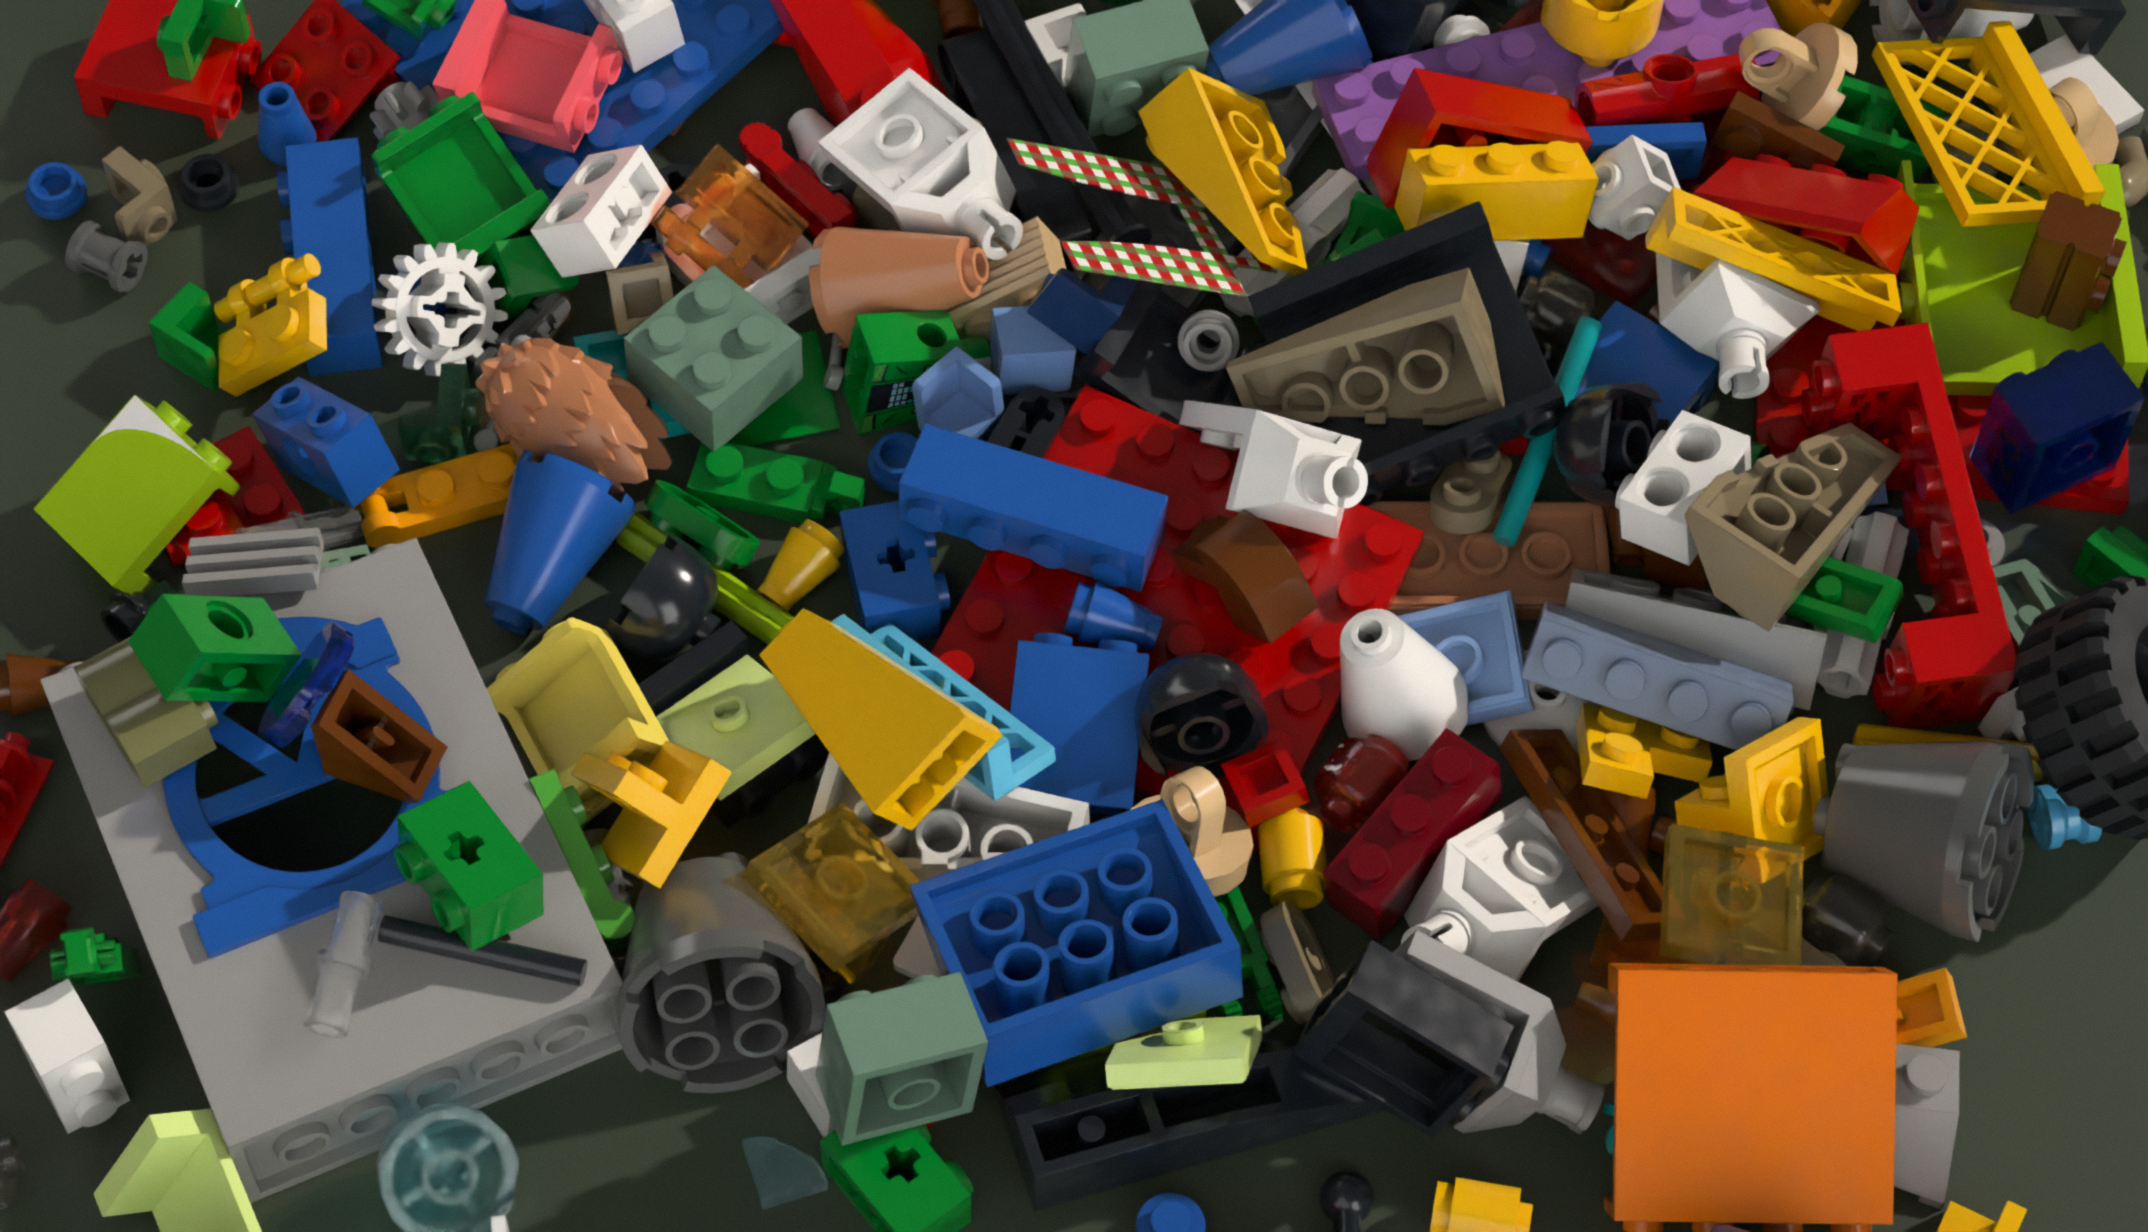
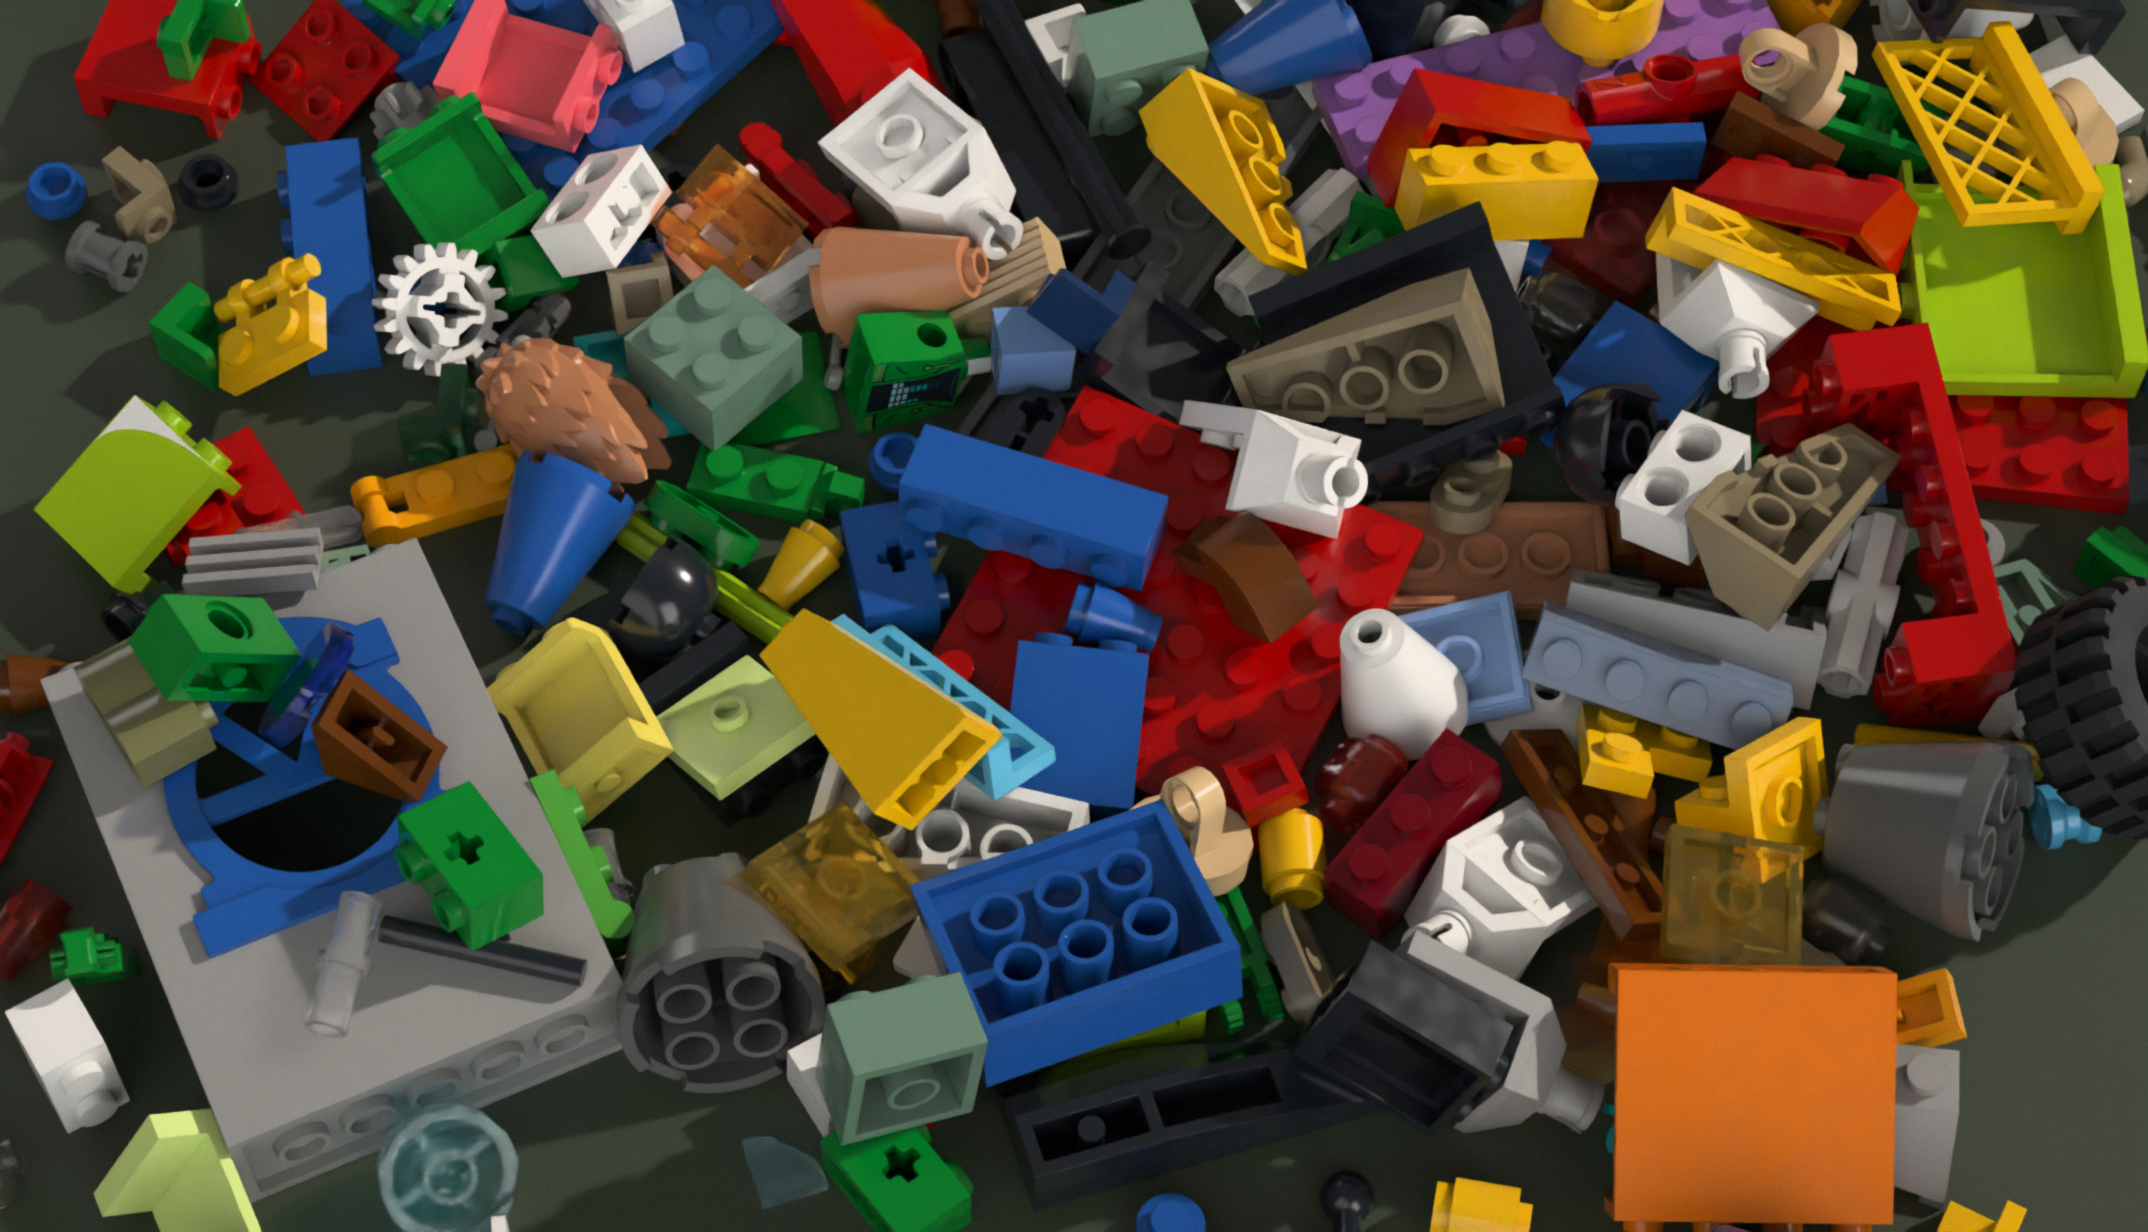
blue brick [252,376,400,509] -> none
blue cone [257,82,317,167] -> none
yellow bracket [570,740,732,889] -> none
white cone [788,108,842,191] -> none
medium blue panel [912,346,1004,442] -> none
piece [1007,138,1277,297] -> none
yellowish green plate [1105,1015,1263,1090] -> none
black cylinder [1134,652,1269,779] -> none
light grey plate [1178,310,1240,372] -> none
teal bar [1492,316,1603,547] -> none
white brick [1588,135,1681,240] -> none
green hinge [1784,557,1905,644] -> none
clear blue brick [1970,342,2145,514] -> none
reddish brown brick [2009,191,2127,331] -> none

